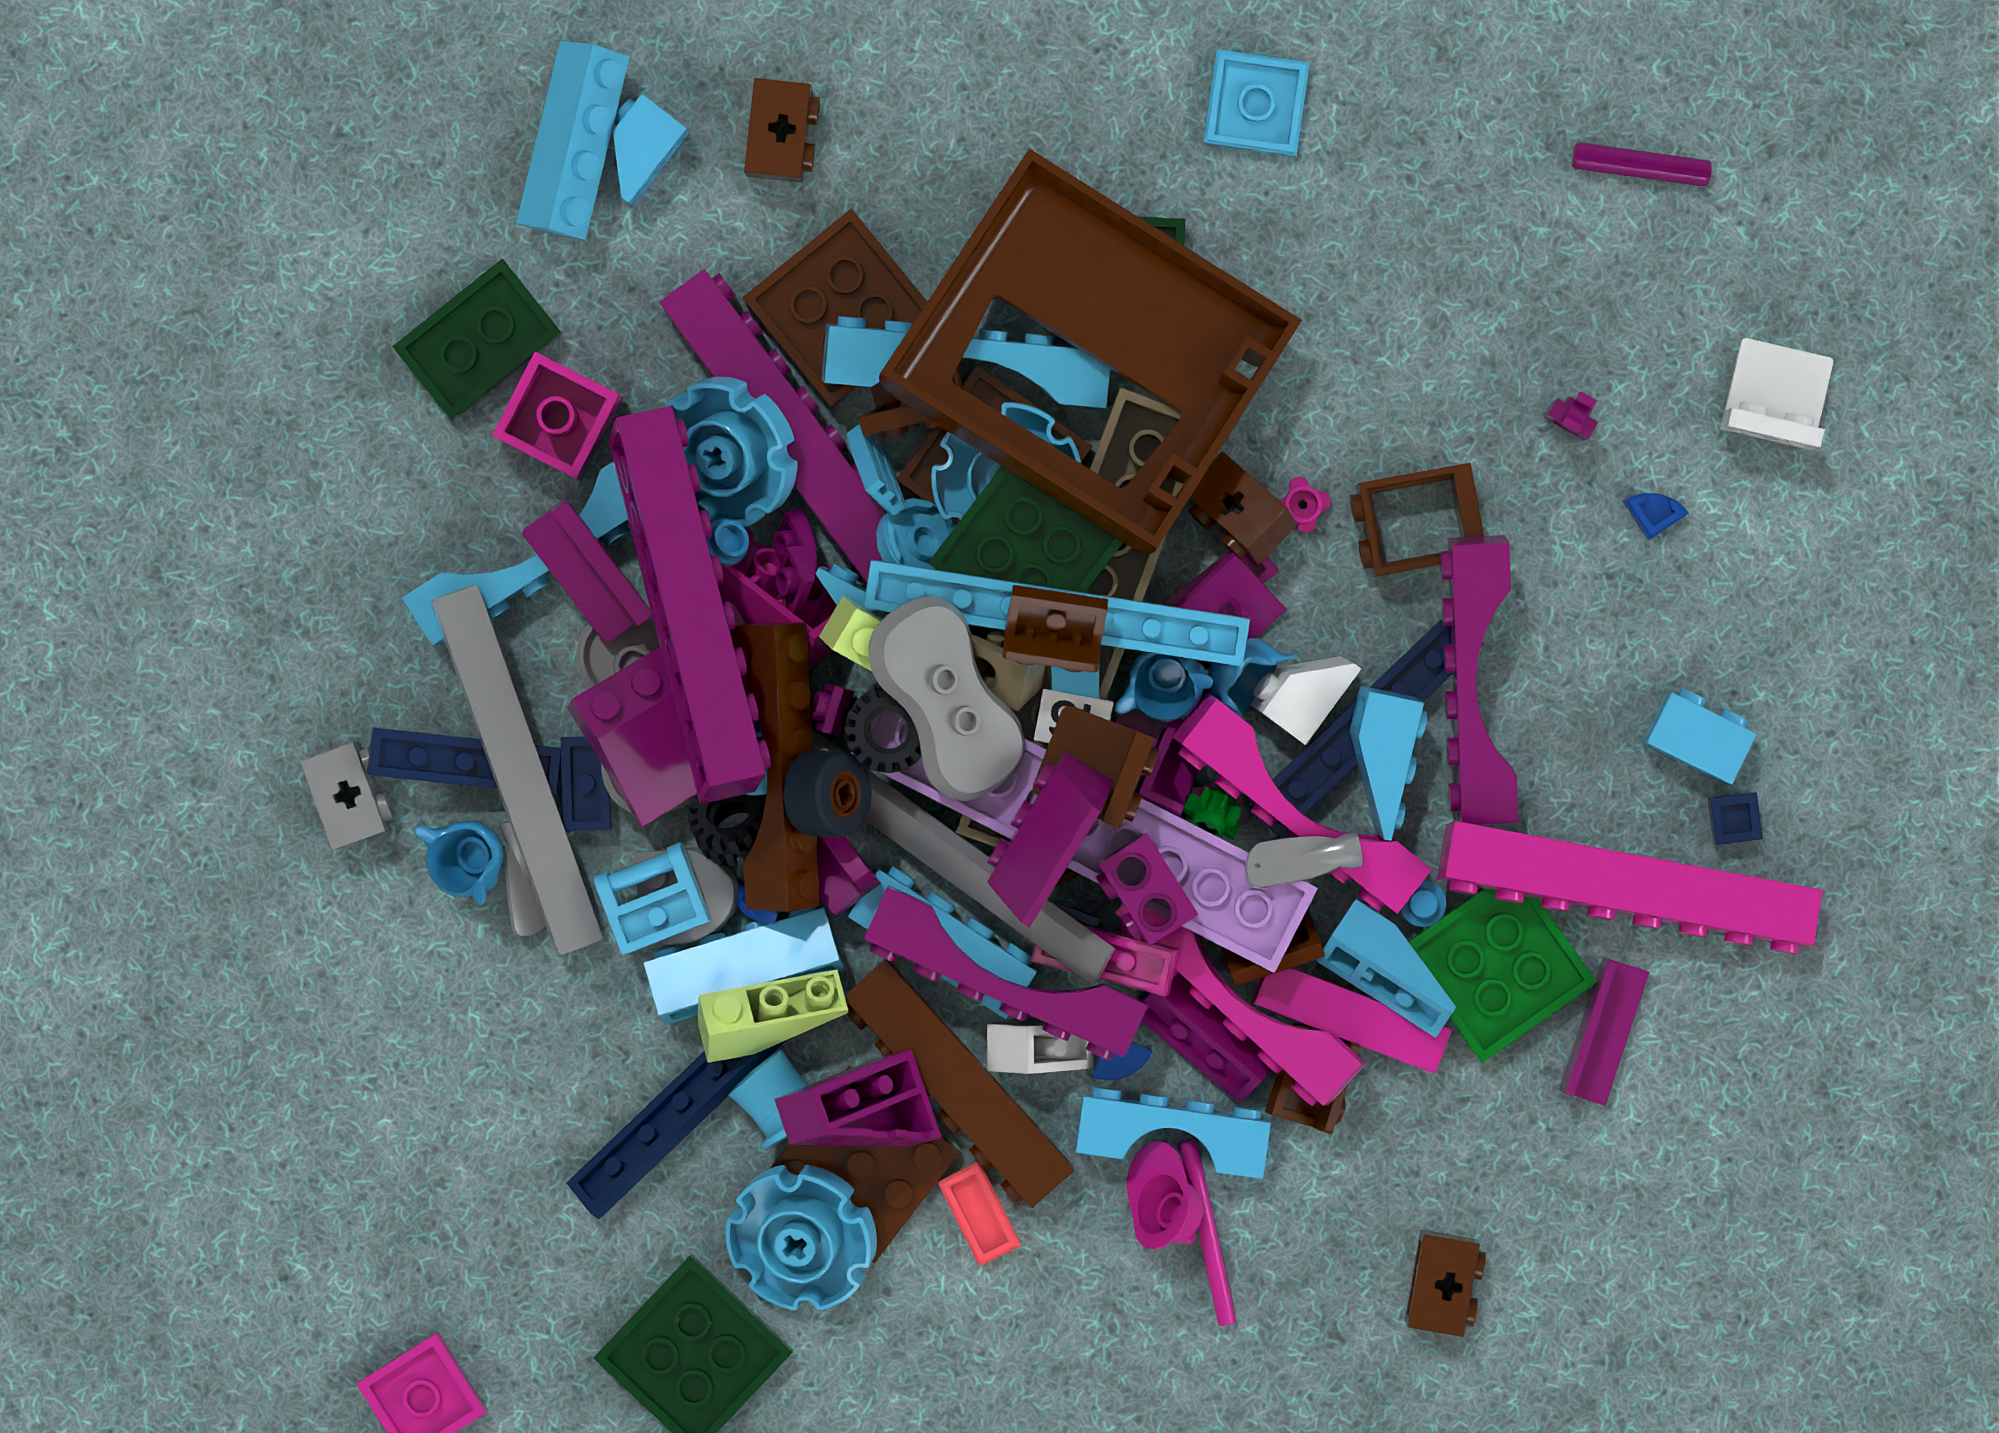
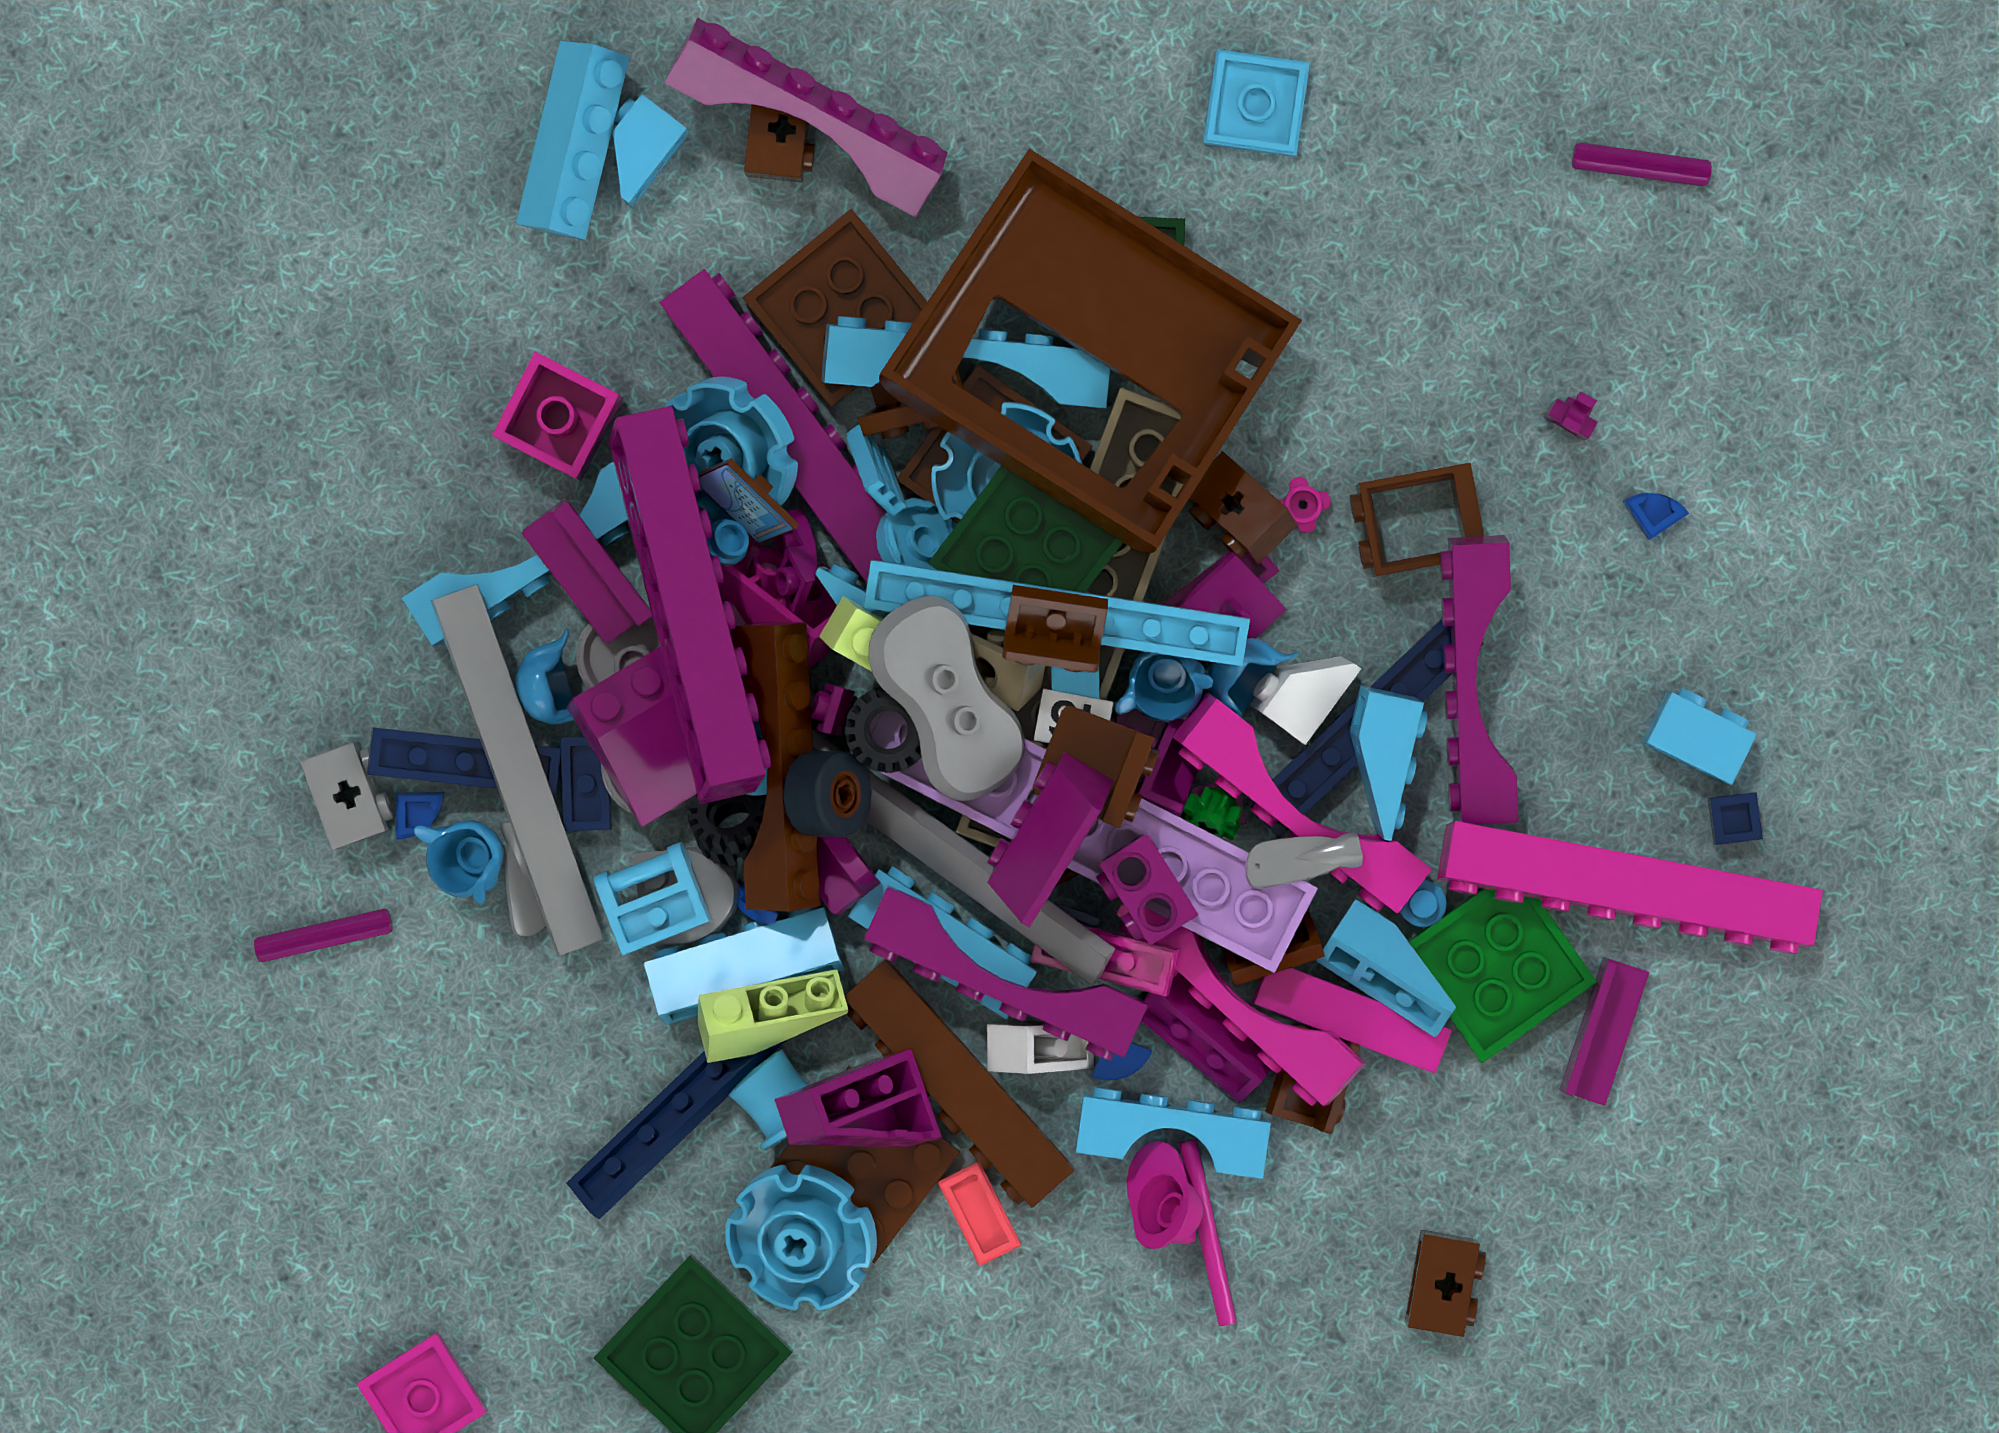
dark green plate [392,258,563,421] -> none
white bracket [1720,338,1833,451] -> none
none -> magenta axle [254,909,393,962]
none -> blue tile [396,792,445,840]
none -> dark azure hair [515,628,574,725]
none -> magenta arch [664,17,948,217]
none -> piece [698,458,799,544]

